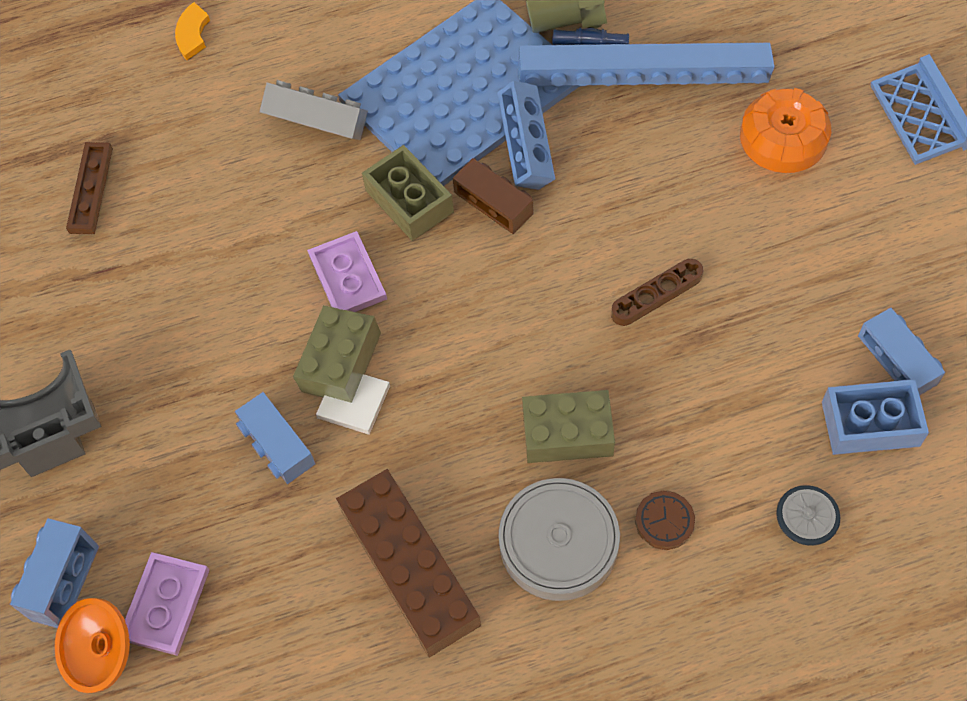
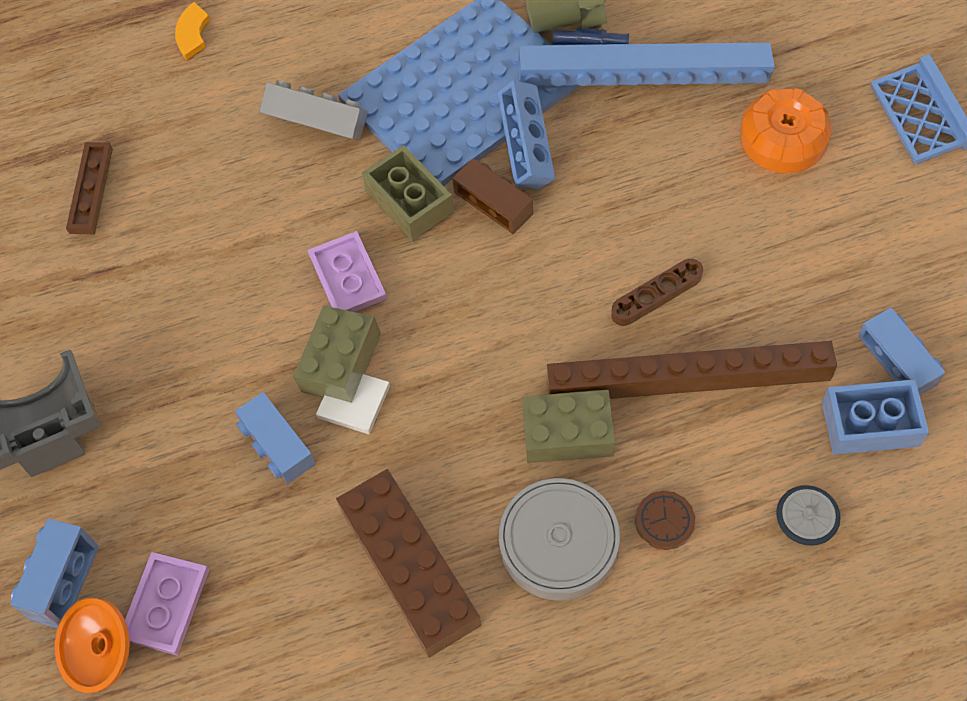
none -> reddish brown brick [547,341,837,399]

